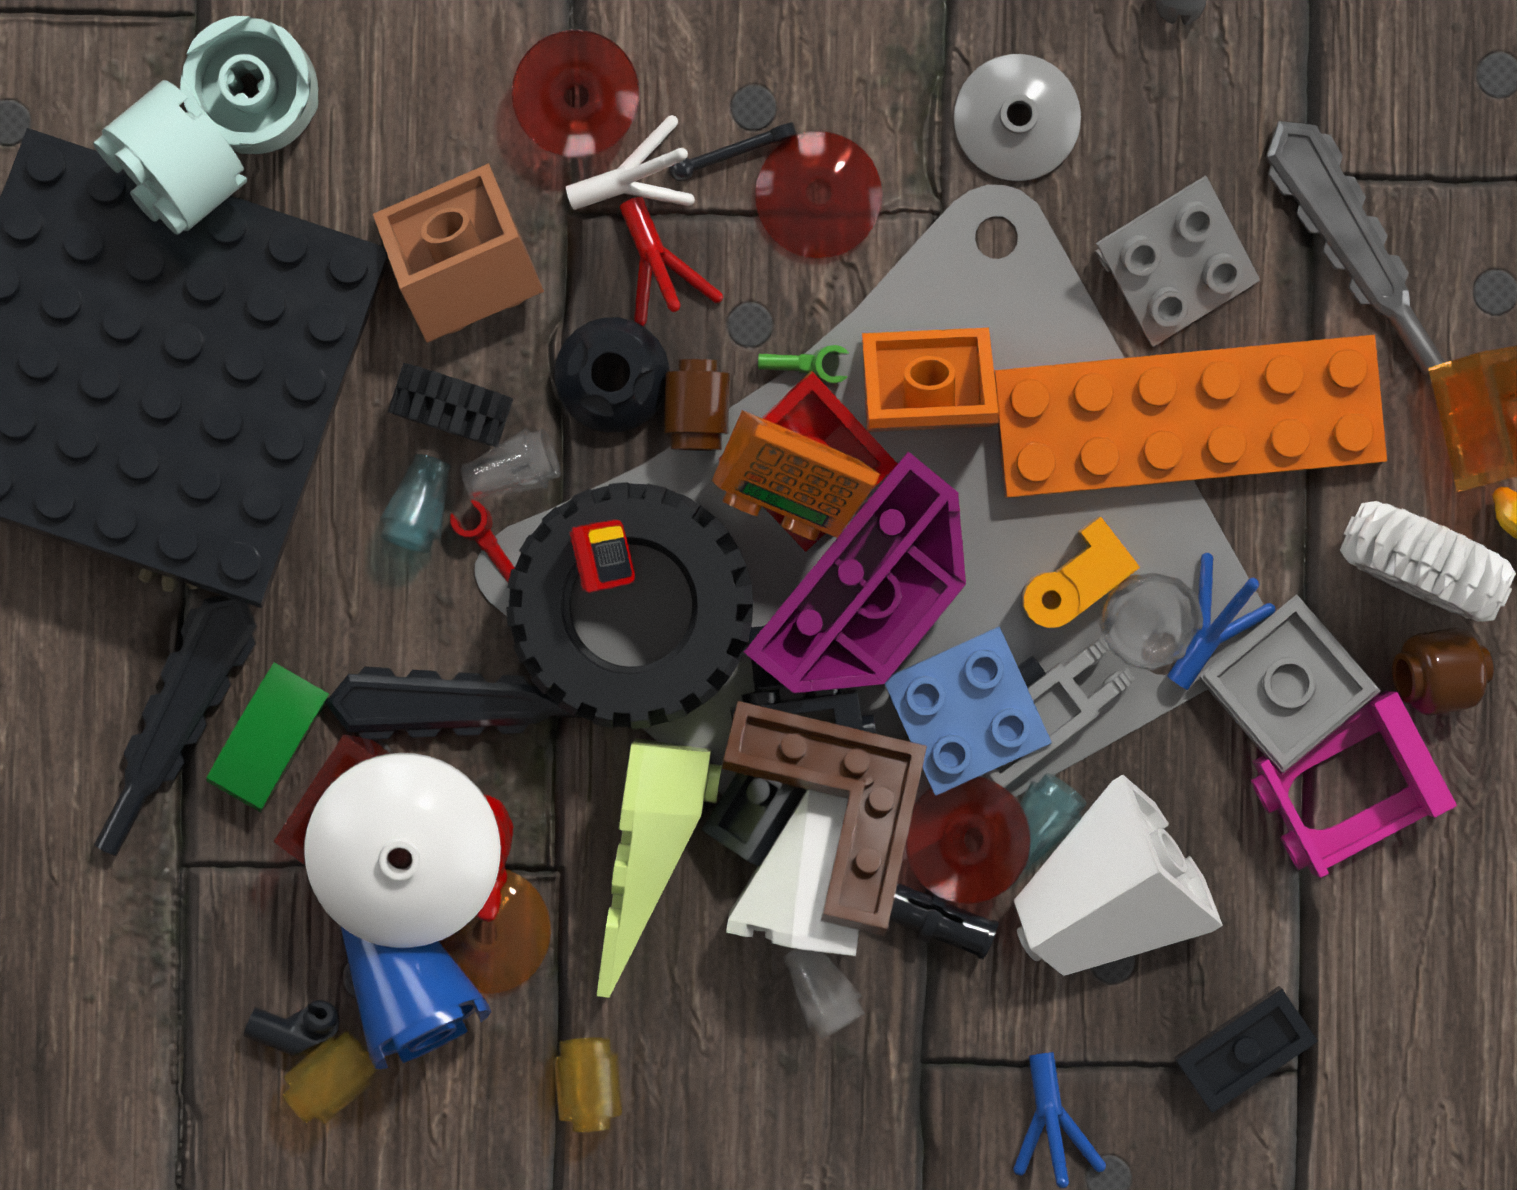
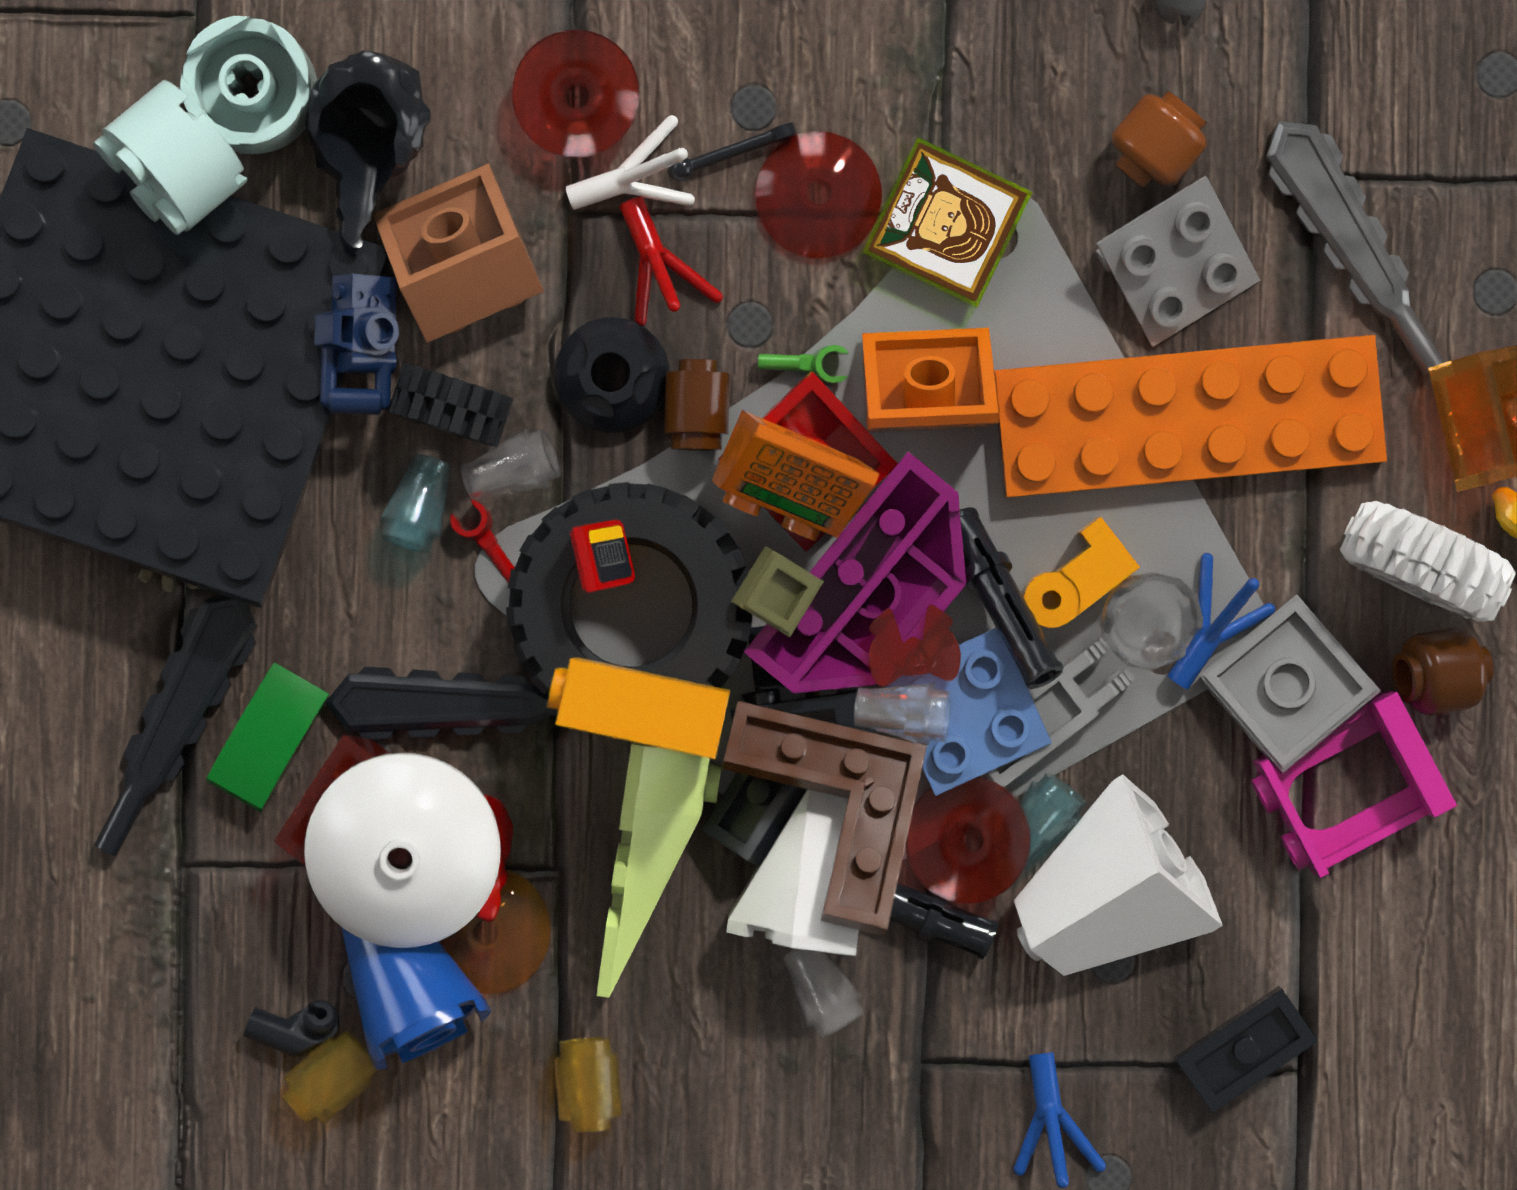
light grey dish [954,54,1081,182] -> none
none -> black hair [305,50,431,251]
none -> dark blue piece [314,274,399,415]
none -> light orange brick [548,657,730,759]
none -> olive tile [731,546,824,637]
none -> clear cone [854,682,951,747]
none -> tile [862,137,1033,309]
none -> clear red piece [868,604,961,687]
none -> black pin [960,507,1064,689]
none -> dark orange head [1112,91,1207,188]

